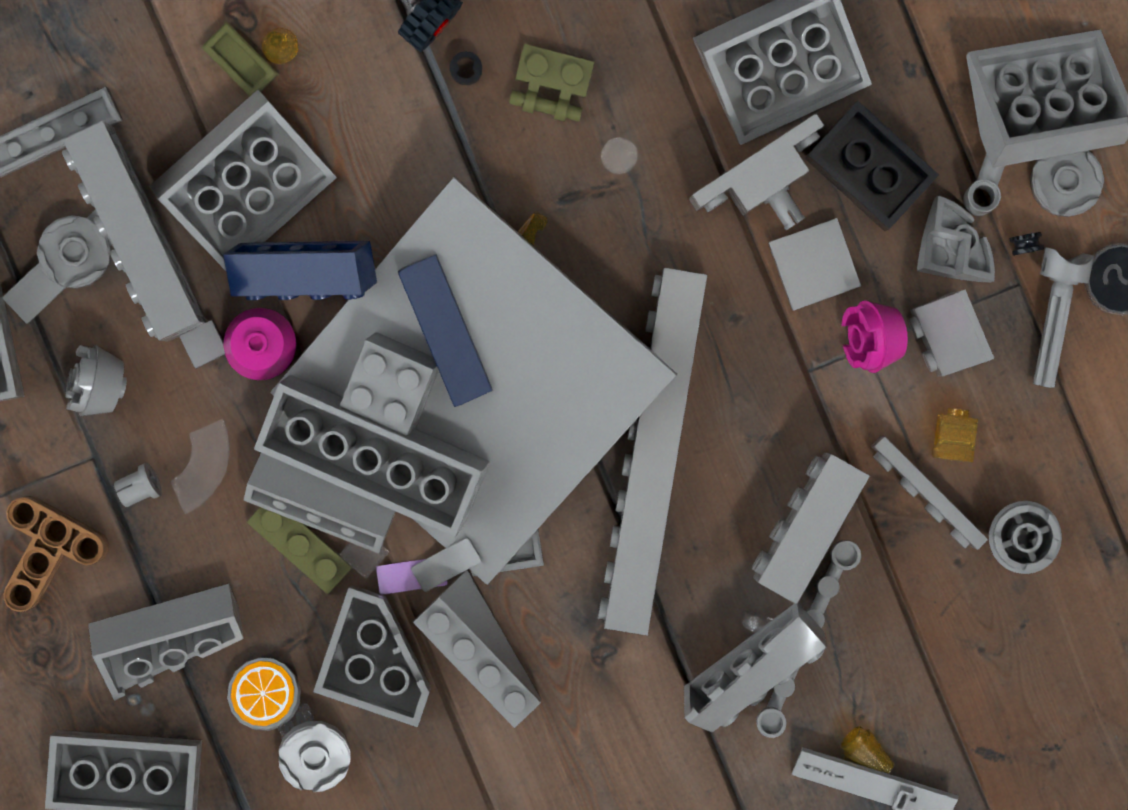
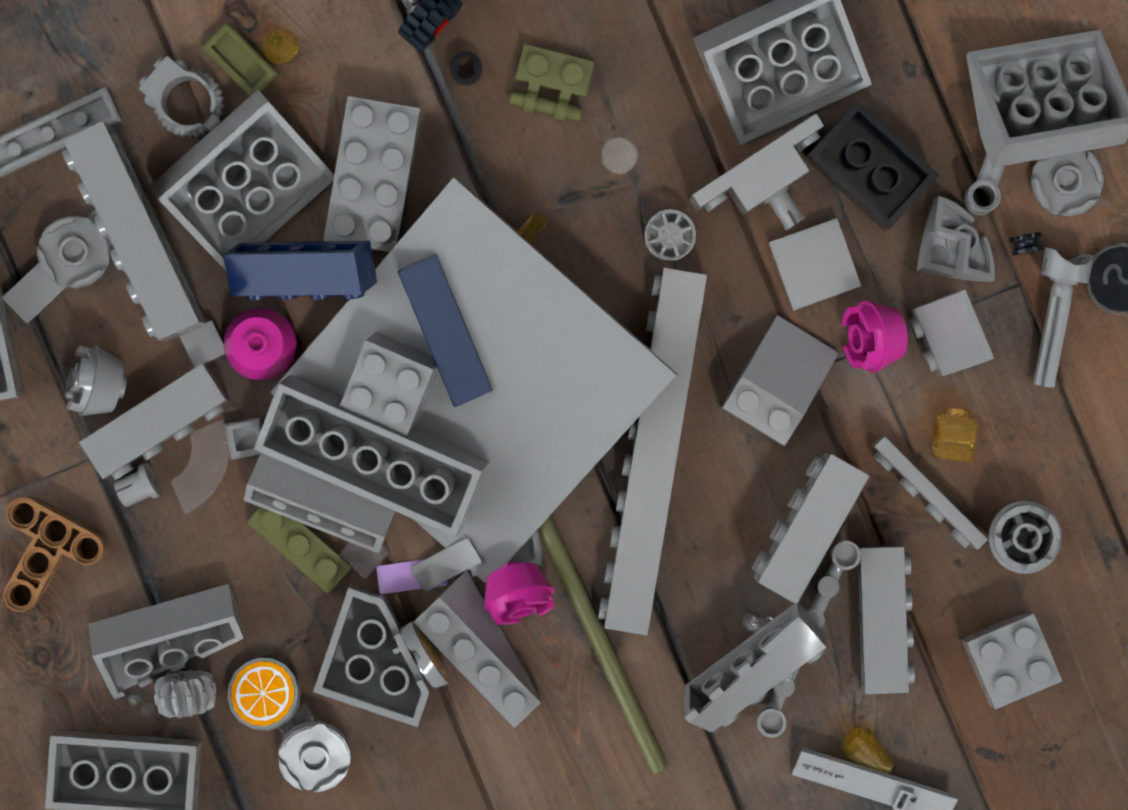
none -> light grey brick [79,363,229,481]
none -> light grey piece [139,56,224,138]
none -> light grey gear [154,669,217,719]
none -> light grey tile [224,417,263,460]
none -> light grey brick [323,96,422,254]
none -> light grey tile [400,620,449,689]
none -> dark pink cone [484,561,555,625]
none -> olive piece [537,515,668,774]
none -> light grey wheel [644,209,696,262]
none -> light grey slope [720,315,839,446]
none -> light grey brick [857,545,915,694]
none -> light grey brick [961,611,1062,710]

